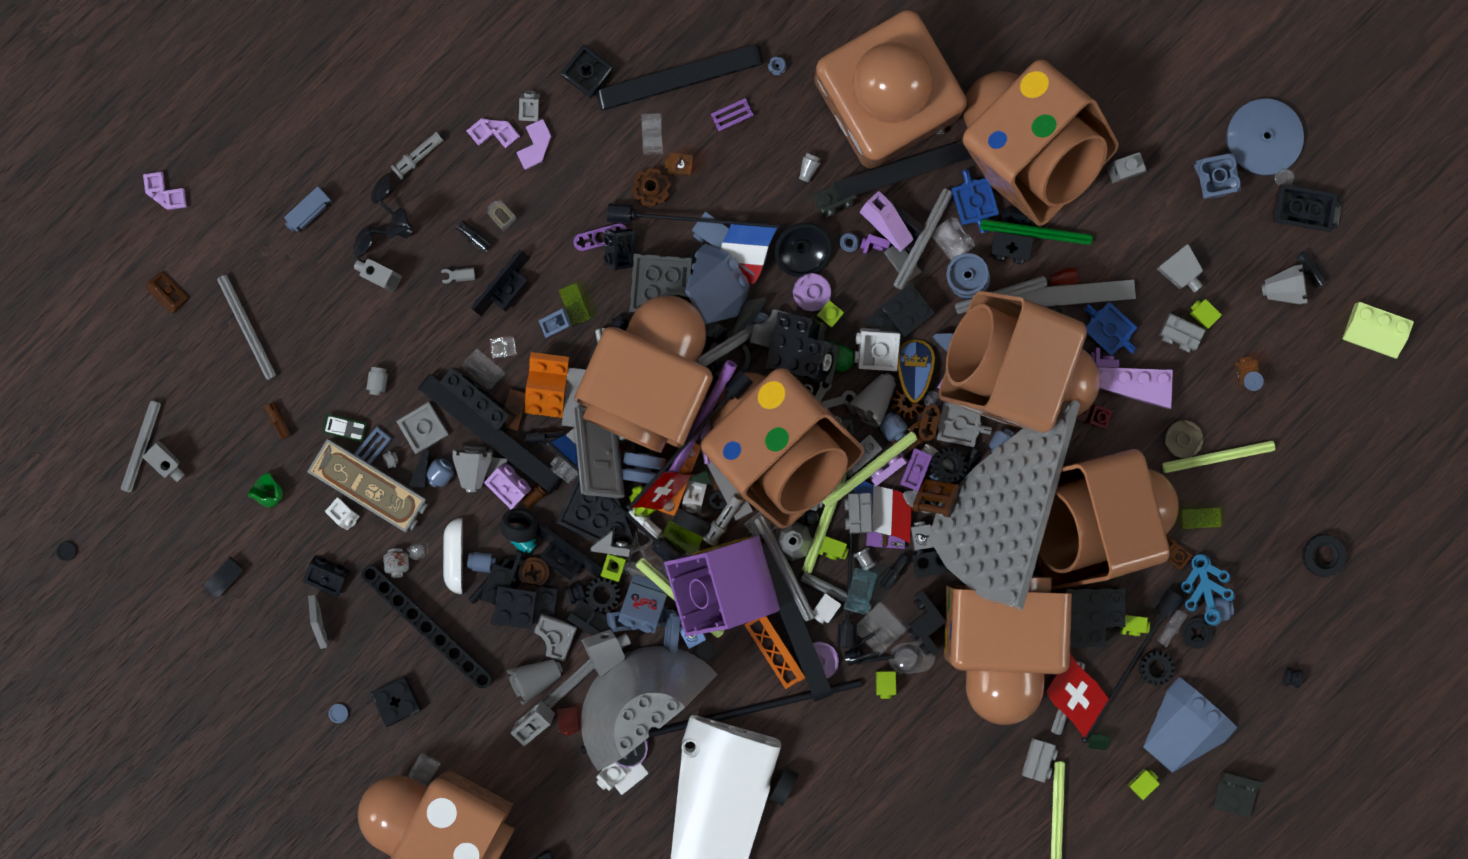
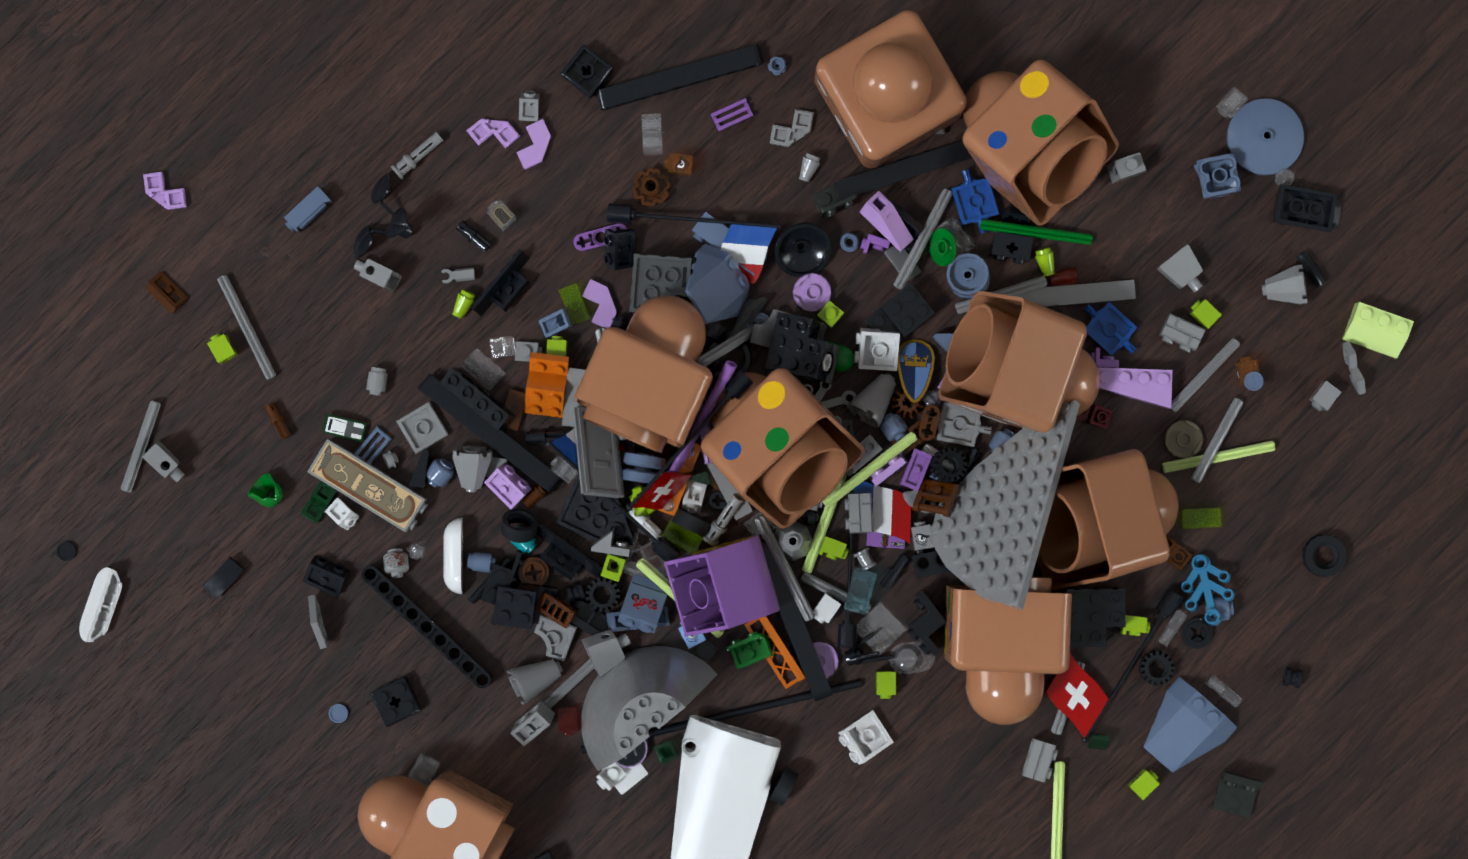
sand blue tile [664,609,681,652] -> none
none -> white brick [79,567,122,642]
none -> lime brick [207,333,238,364]
none -> dark green slope [300,481,337,525]
none -> lime cone [452,289,476,319]
none -> light grey bracket [515,341,543,362]
none -> reddish brown slope [535,591,578,629]
none -> lime brick [547,336,568,357]
none -> lavender tile [582,279,617,328]
none -> clear green slope [653,740,679,765]
none -> green bracket [726,632,774,670]
none -> light grey tile [769,109,814,147]
none -> white plate [838,710,894,765]
none -> green dish [930,228,957,266]
none -> lime cone [1035,247,1055,276]
none -> light grey axle [1171,338,1240,412]
none -> light grey axle [1191,398,1243,483]
none -> clear axle [1206,675,1242,707]
none -> clear brick [1216,87,1248,118]
none -> light grey brick [1309,381,1341,411]
none -> light grey tile [1342,341,1366,395]

